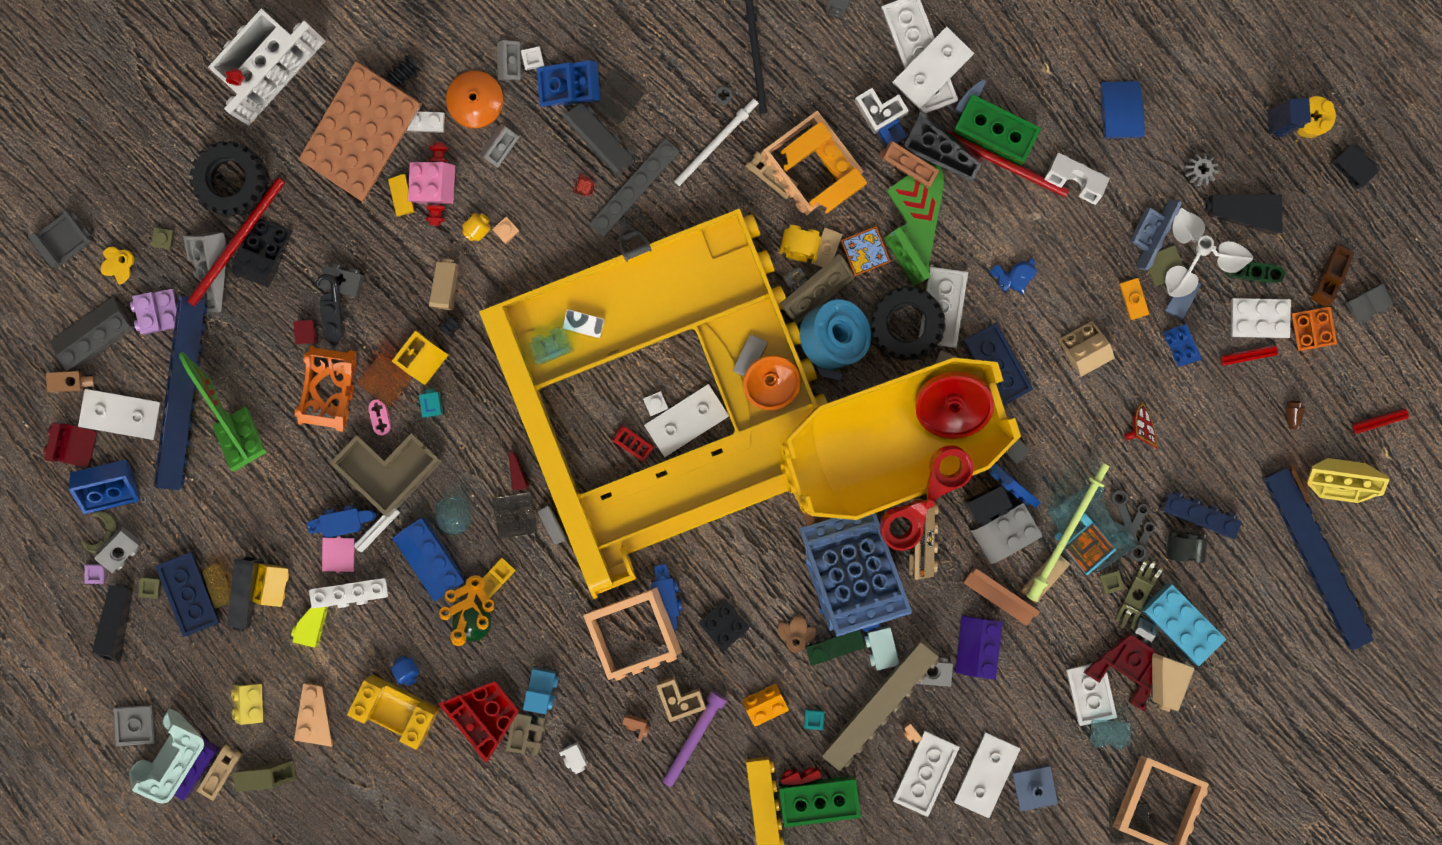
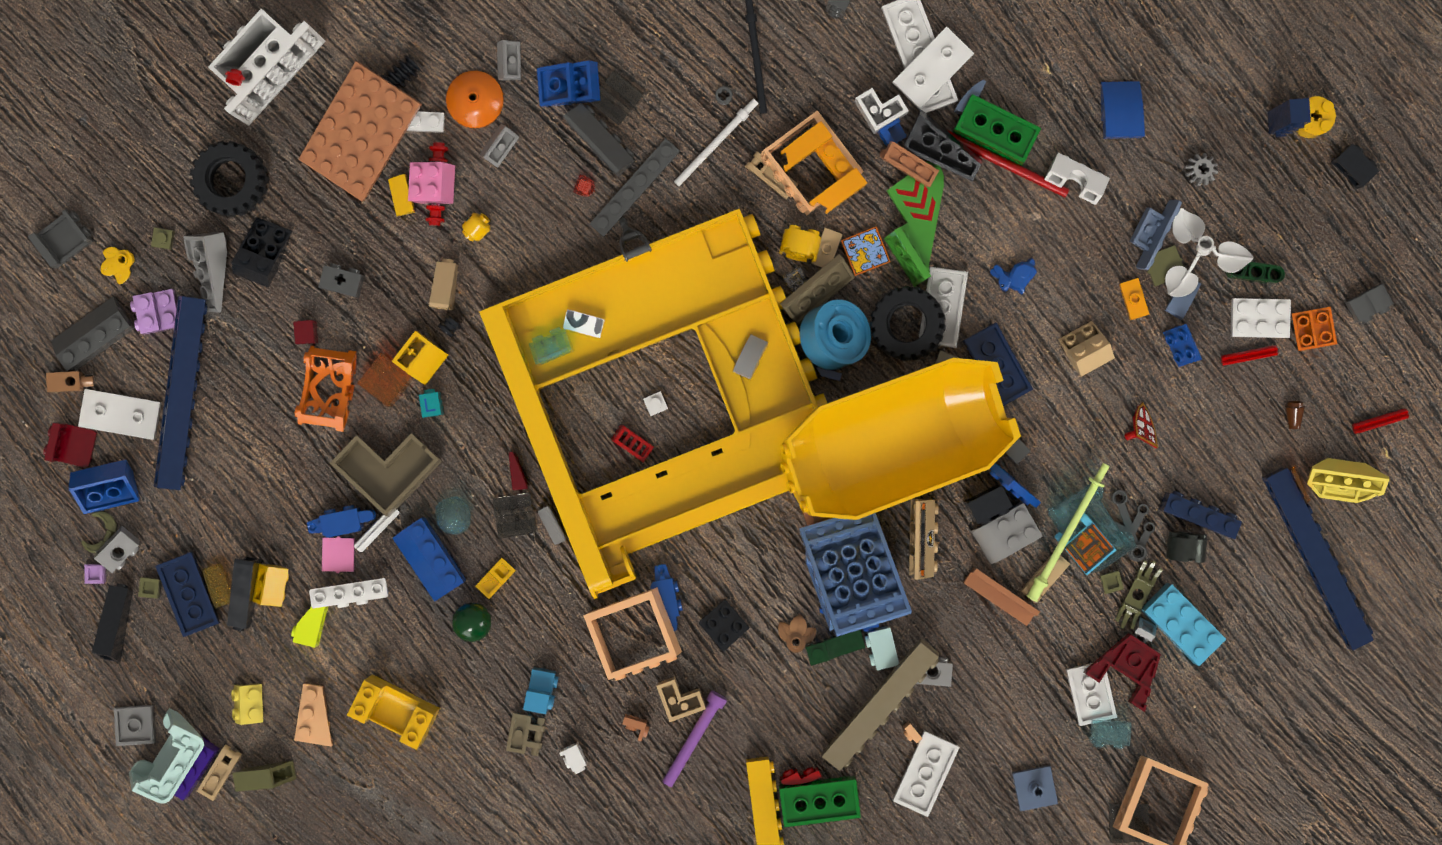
bright green piece [179,352,267,472] -> none
red piece [187,178,285,307] -> none
black plate [316,274,344,349] -> none
bright pink beam [368,400,392,435] -> none
blue head [391,656,420,686] -> none
red wedge [438,681,519,763] -> none
light orange plant [439,575,494,646] -> none
light nougat plate [492,217,520,244] -> none
white plate [521,46,544,71] -> none
white plate [644,384,729,457] -> none
light orange bracket [742,684,789,727] -> none
orange dish [743,355,801,411] -> none
teal tile [804,709,825,730] -> none
red piece [880,445,974,551] -> none
red dish [915,372,994,439] -> none
white plate [953,732,1021,818] -> none
dark purple slope [955,615,1003,680] -> none
tan slope [1152,653,1195,712] -> none
black slope [1205,194,1282,235] -> none
reddish brown slope [1310,244,1354,307] -> none

